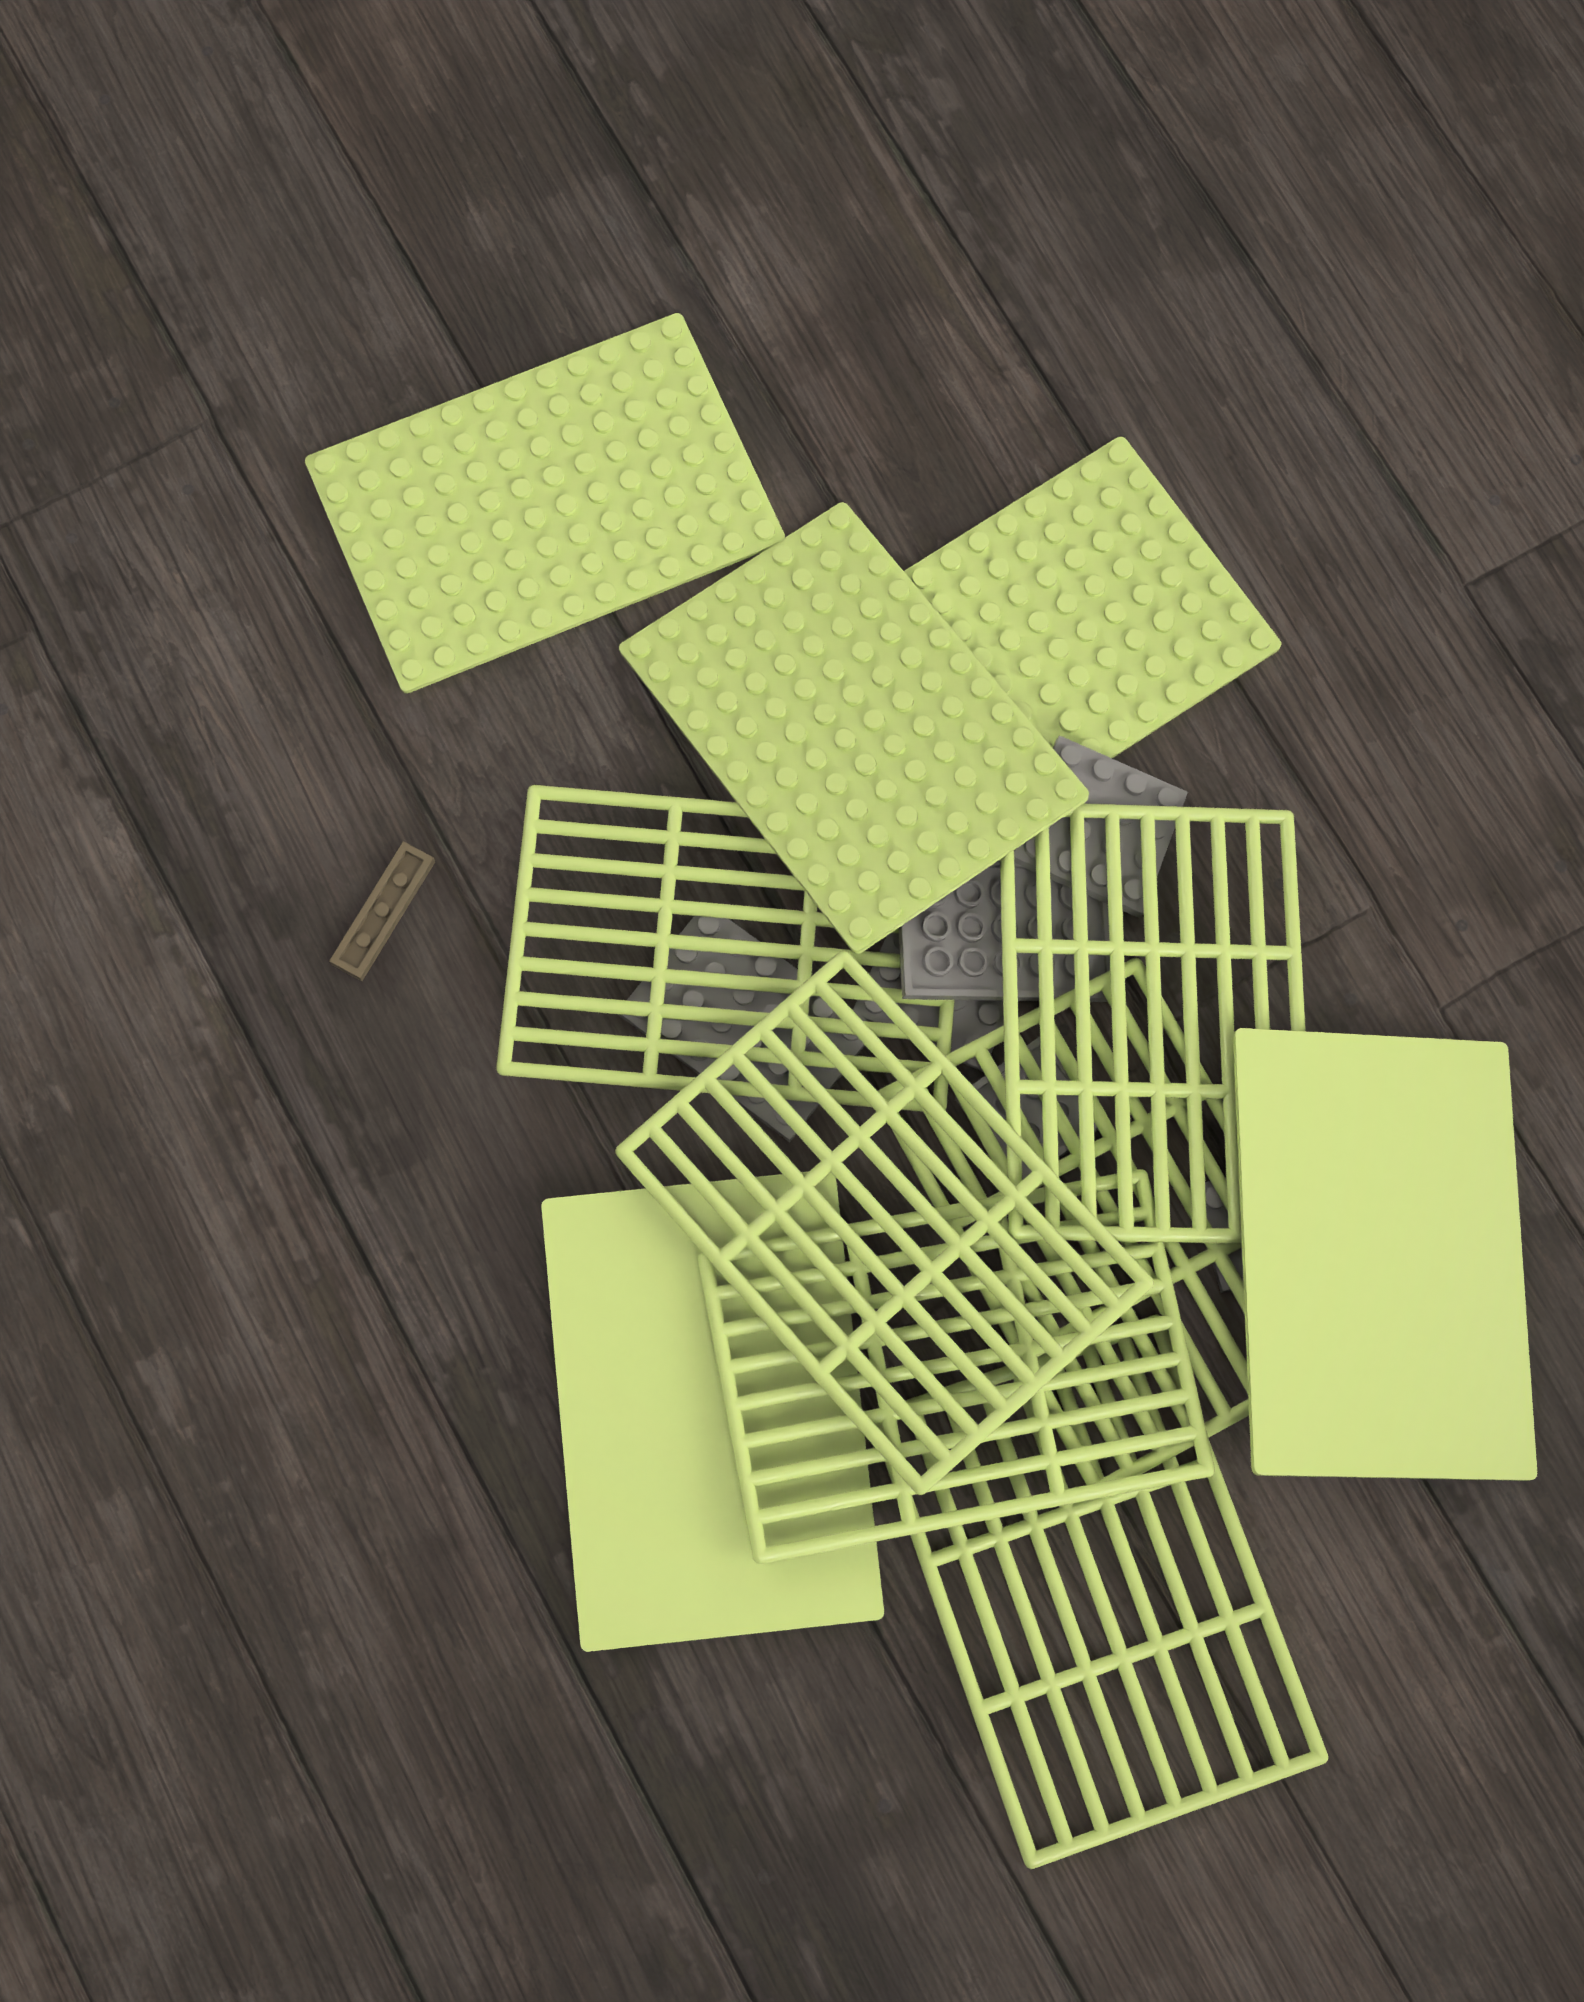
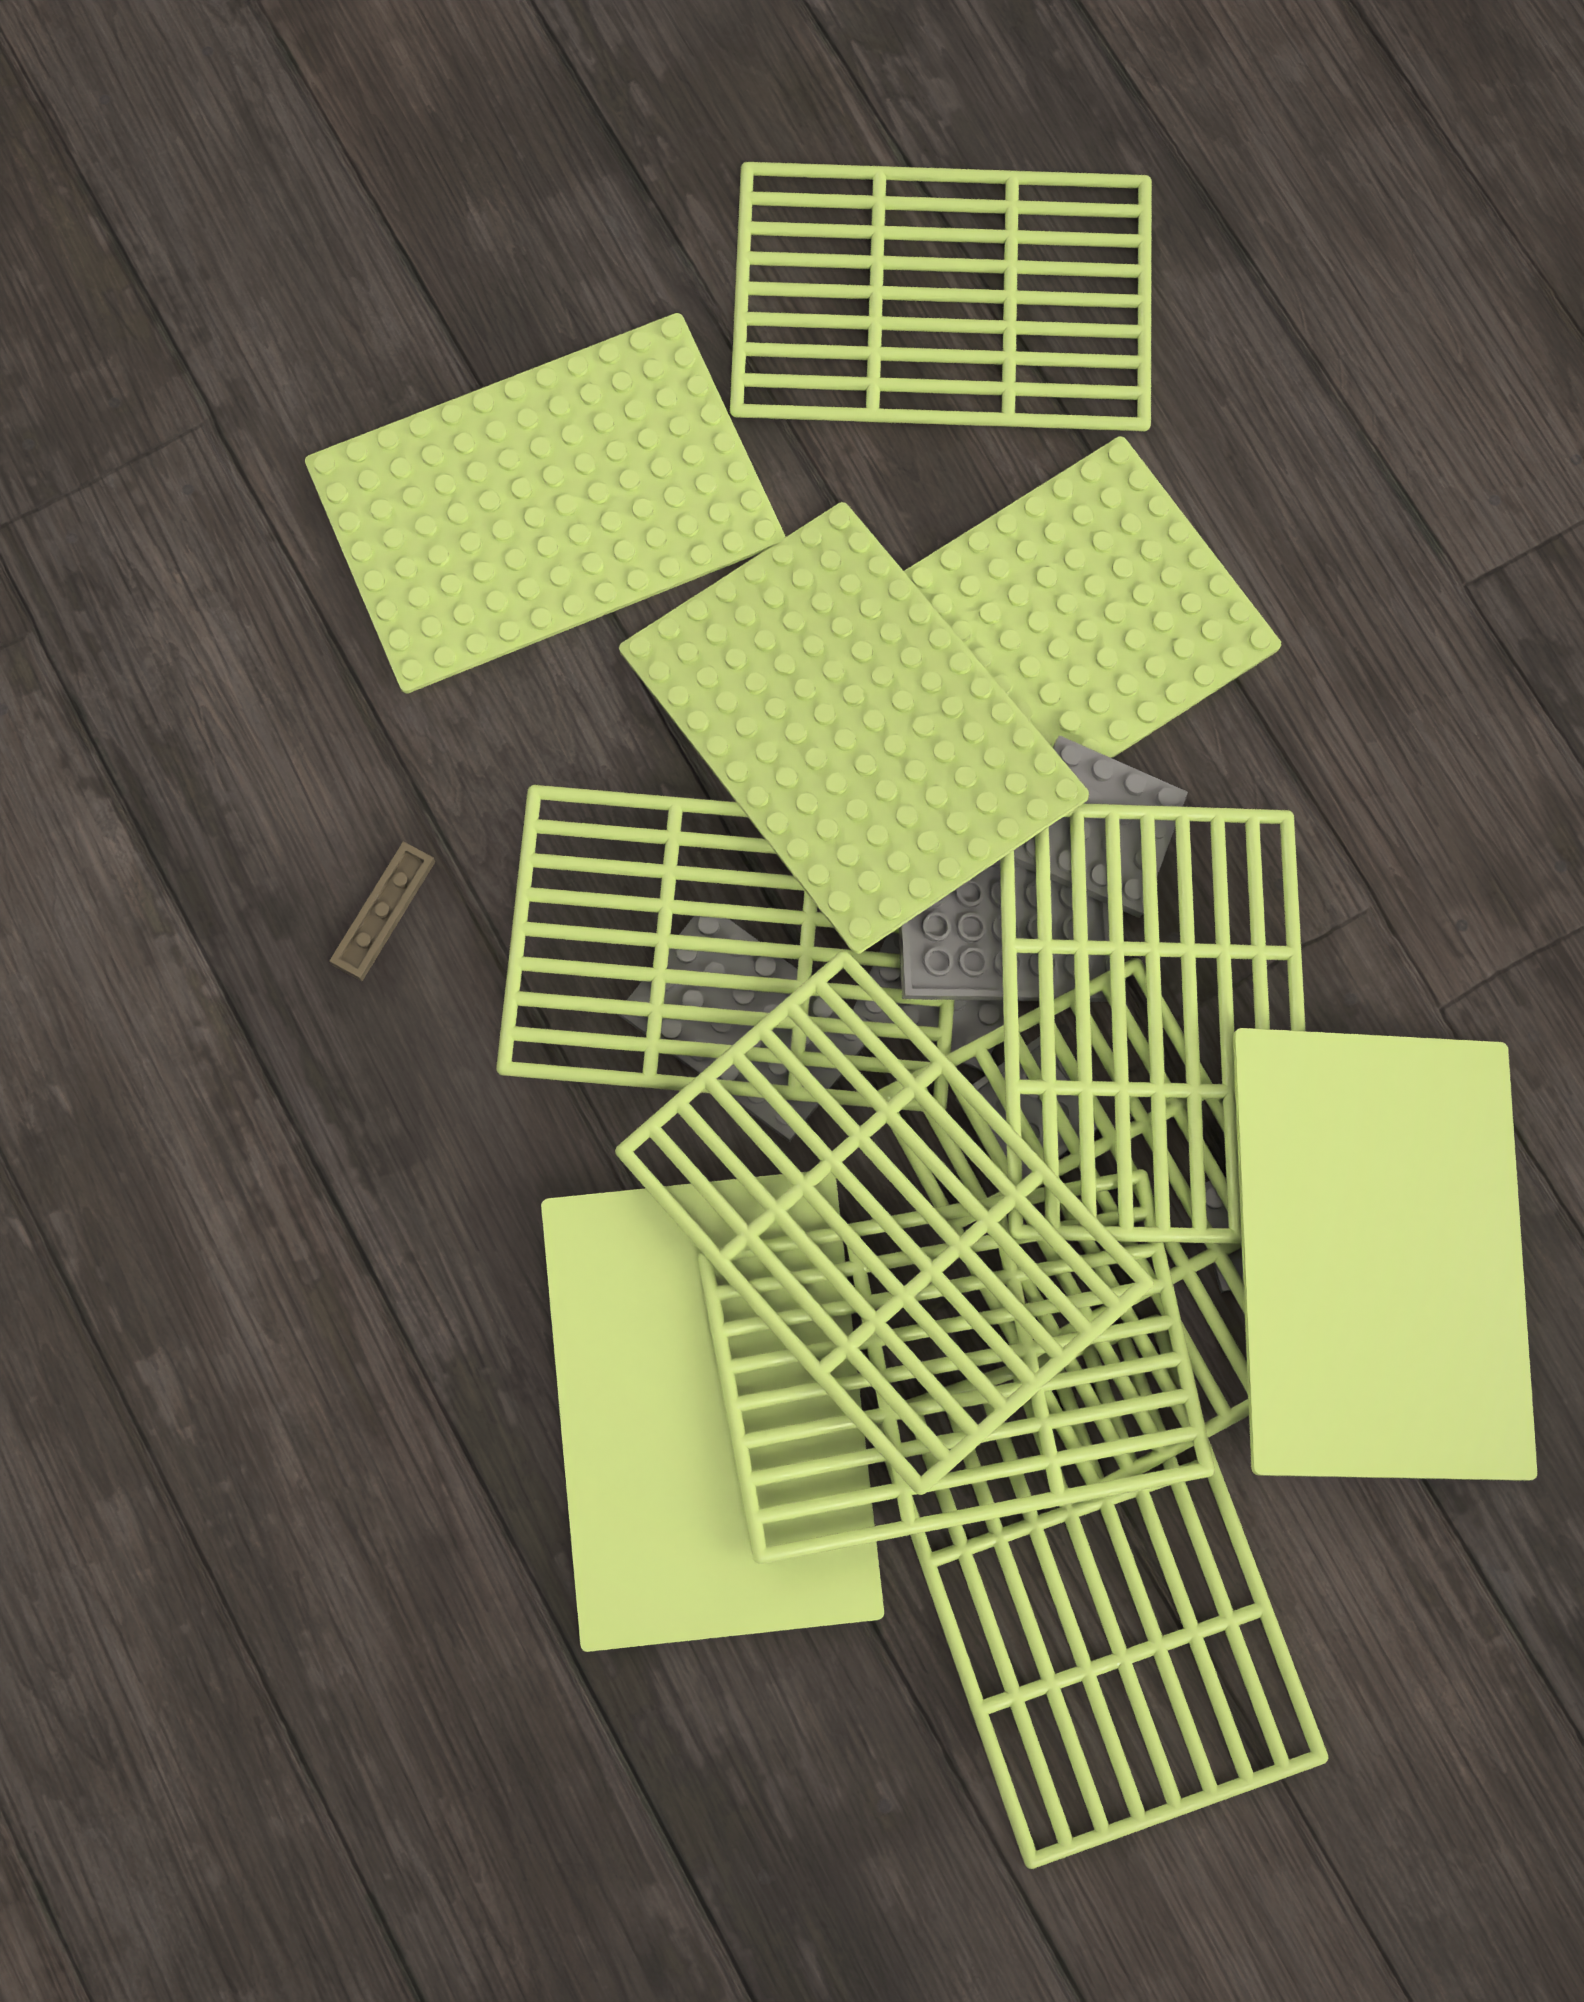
none -> yellowish green bar [730,162,1152,431]

